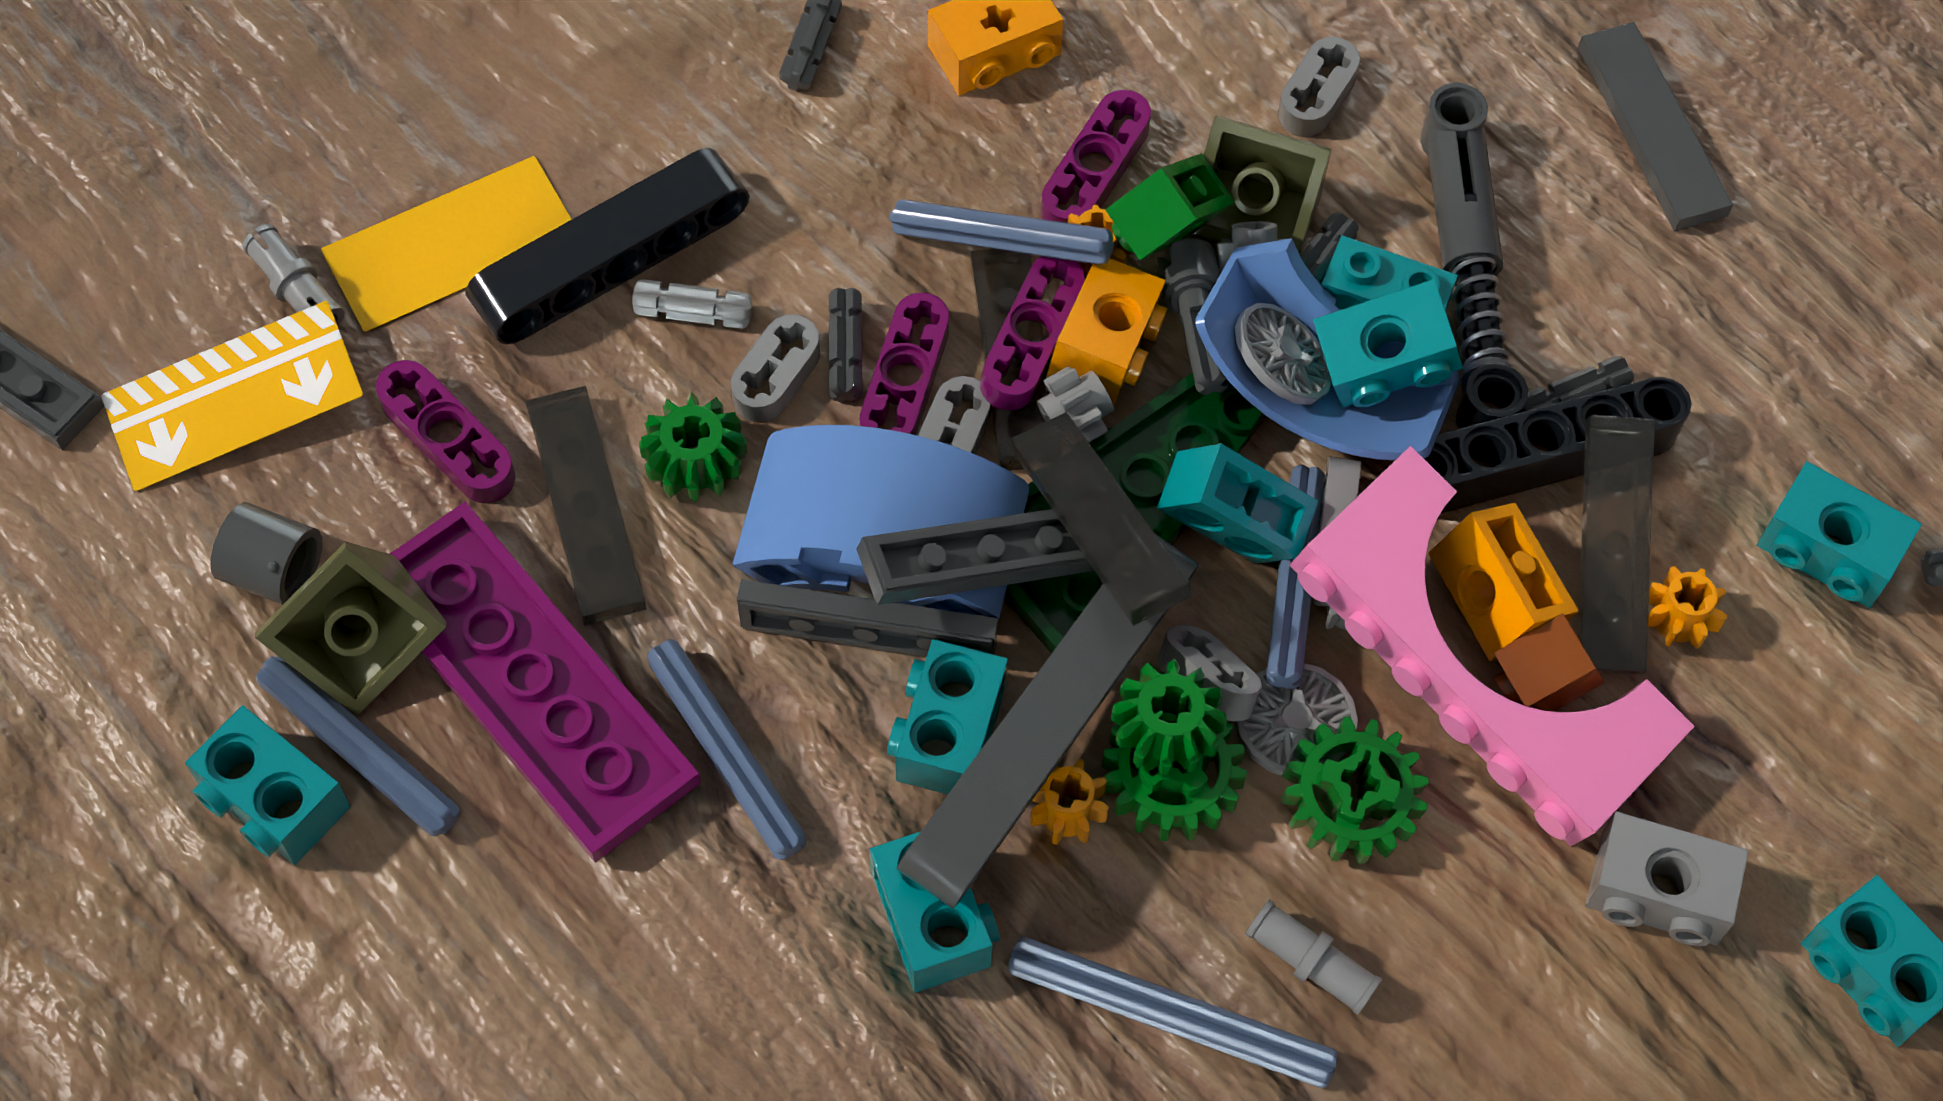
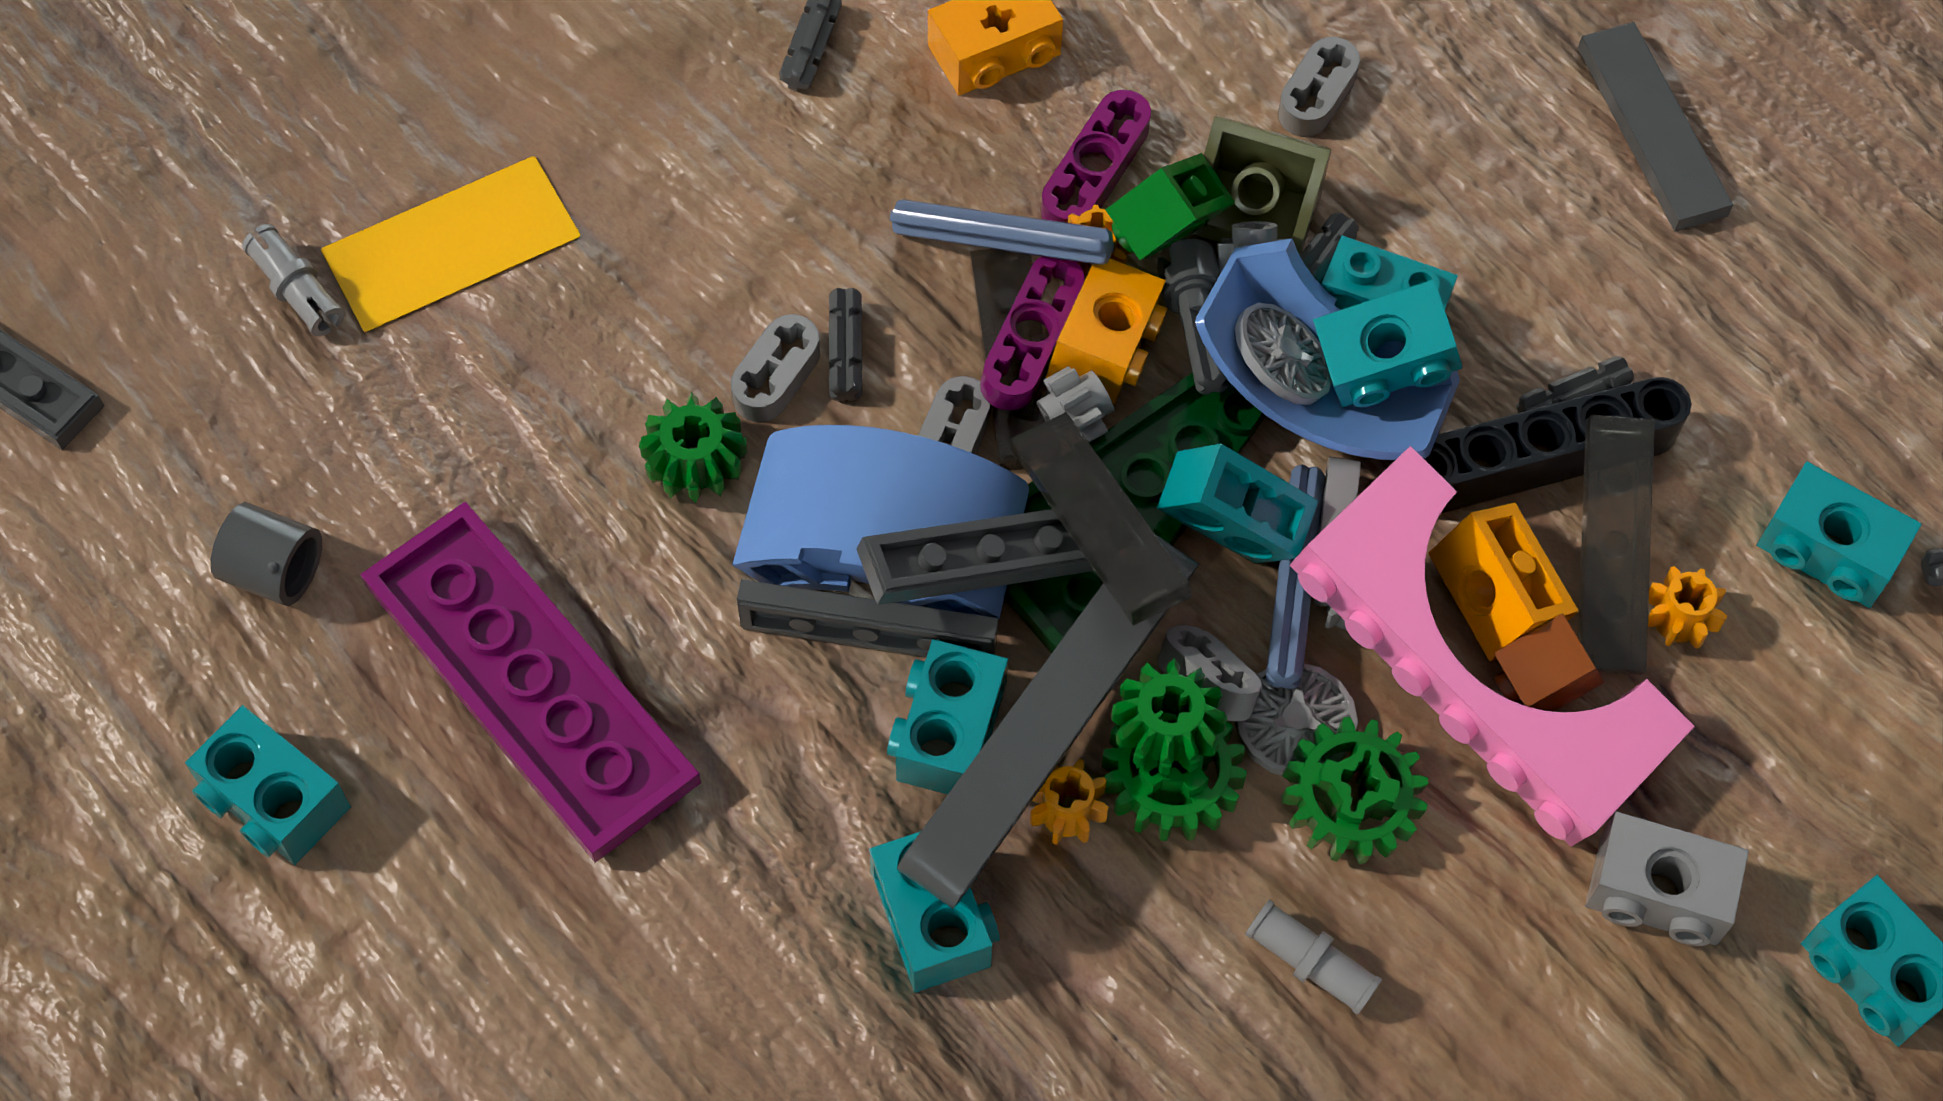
yellow sticker [101,301,363,491] -> none
olive slope [255,541,446,716] -> none
sand blue axle [256,656,460,837] -> none
magenta beam [376,360,515,503] -> none
black beam [466,148,750,345] -> none
clear smoke tile [525,386,647,626] -> none
light grey axle [632,279,753,329] -> none
sand blue axle [647,639,806,860] -> none
magenta beam [859,293,949,435] -> none
sand blue axle [1009,937,1338,1088] -> none
piece [1420,82,1528,429] -> none

